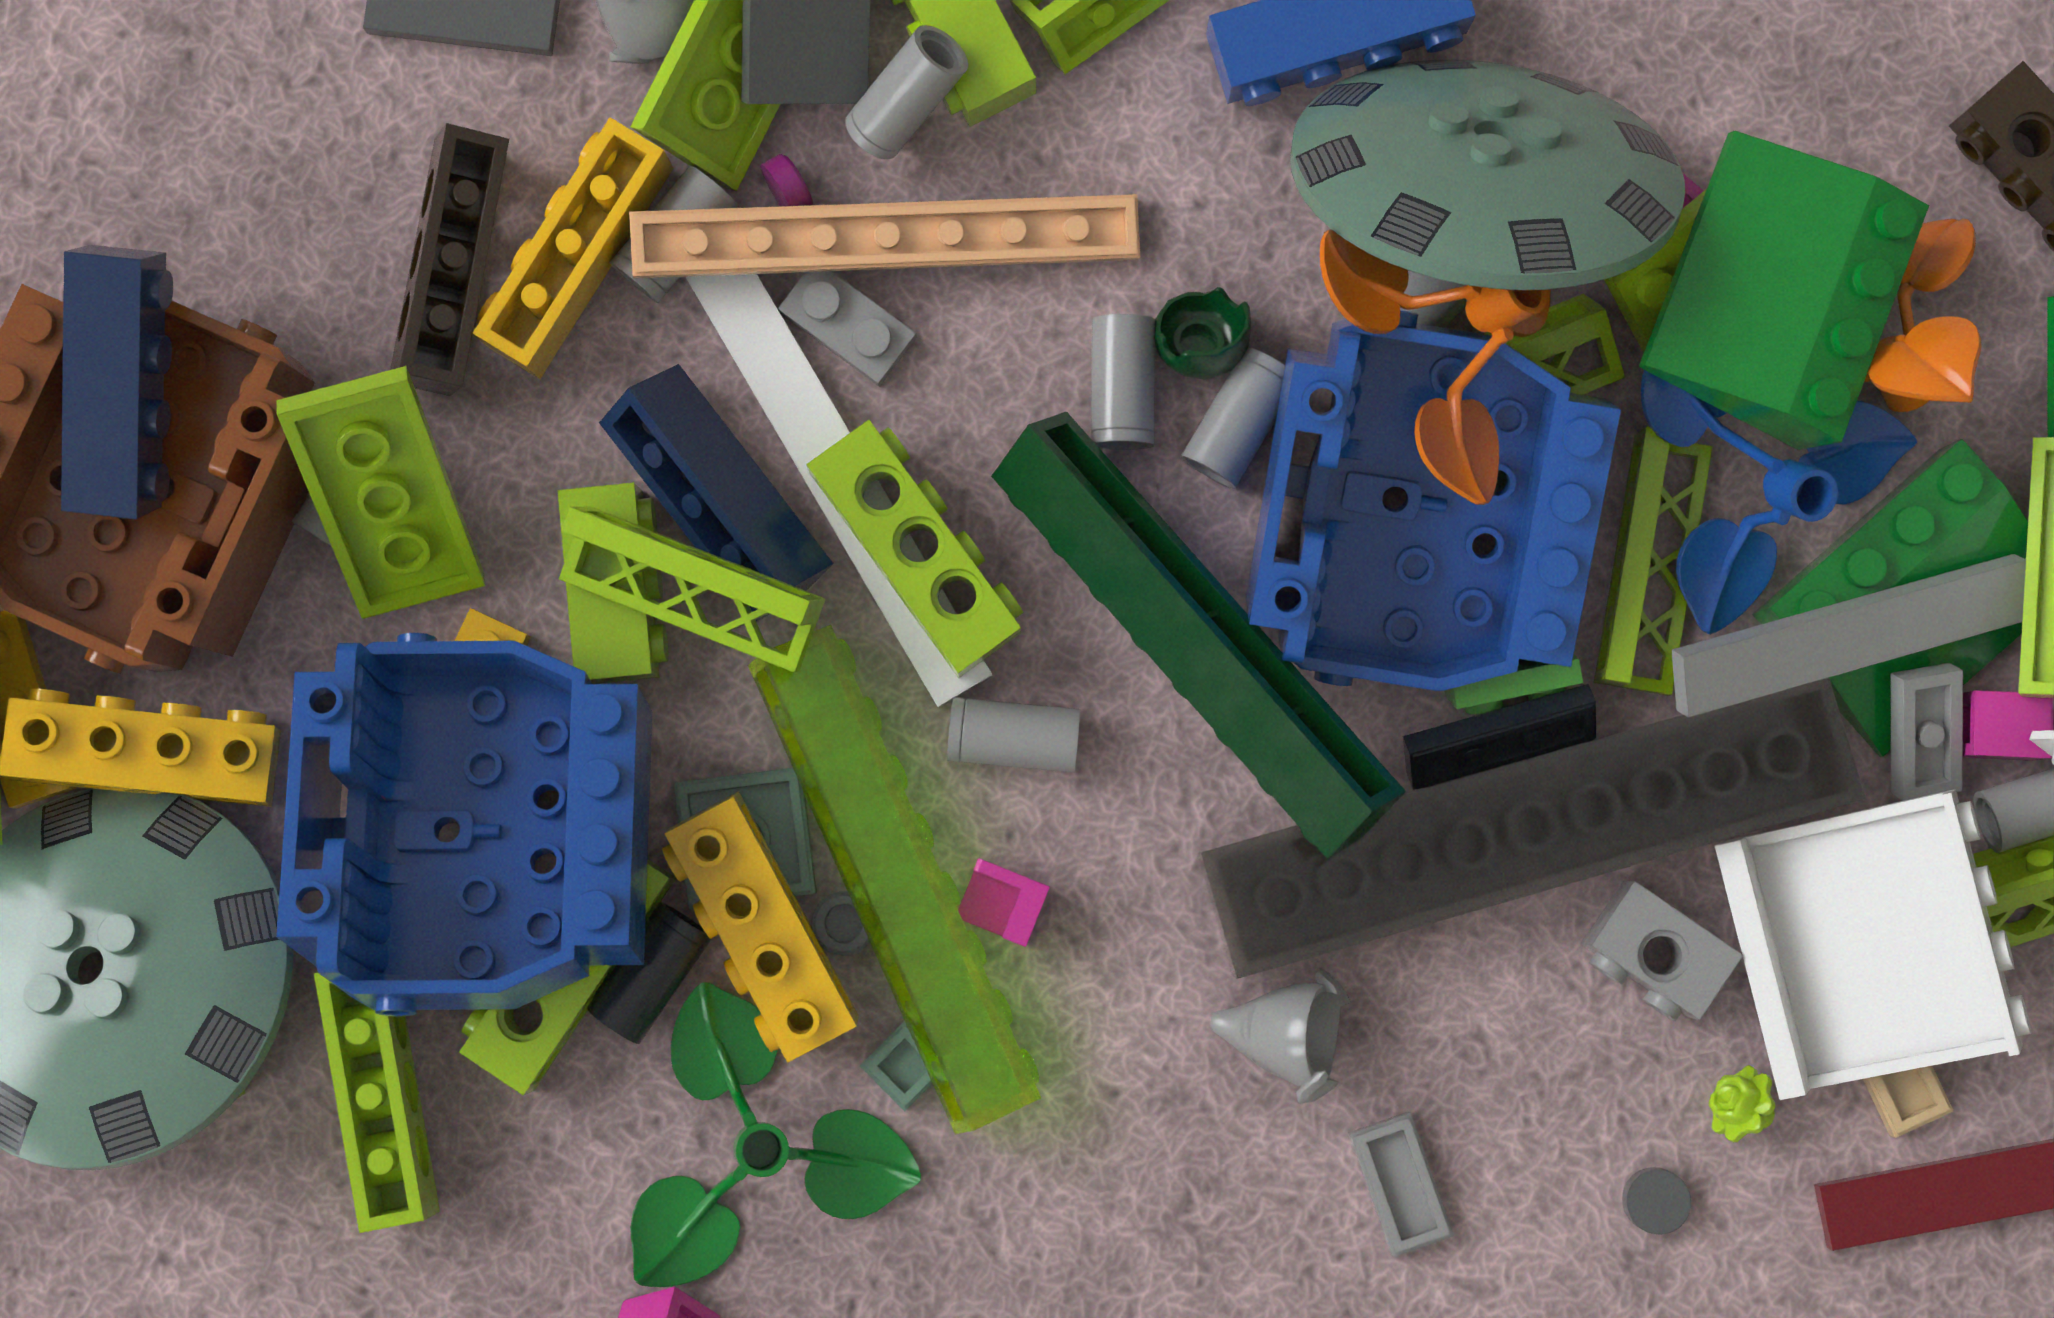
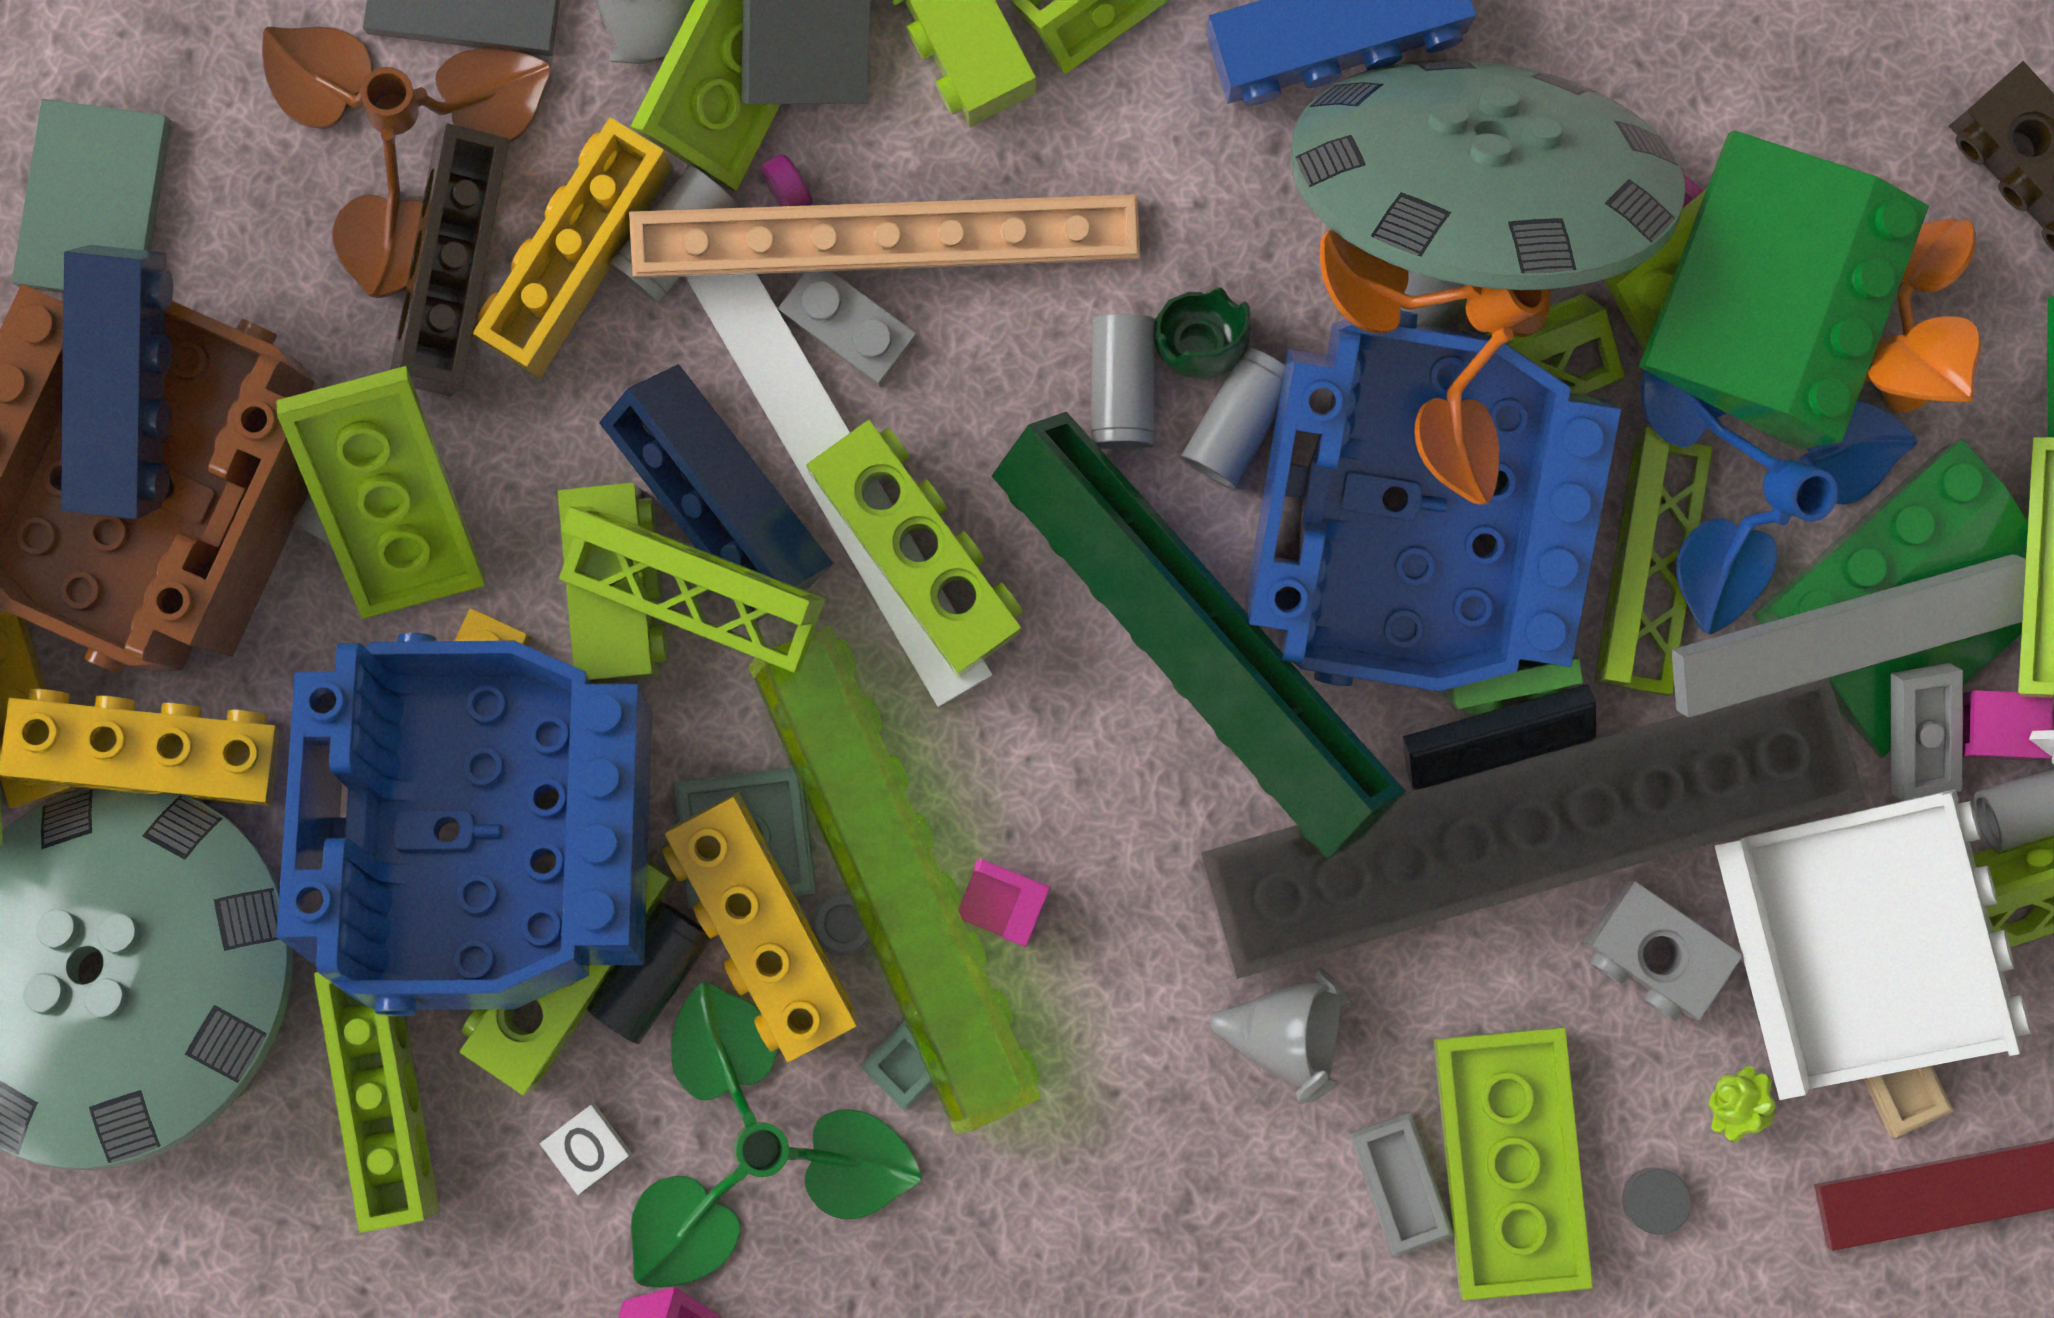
light grey pin [845,25,968,159] -> none
light grey pin [947,697,1081,773] -> none
none -> sand green tile [12,99,172,293]
none -> dark orange plant [262,26,551,298]
none -> white tile [539,1103,632,1195]
none -> lime plate [1433,1027,1593,1301]

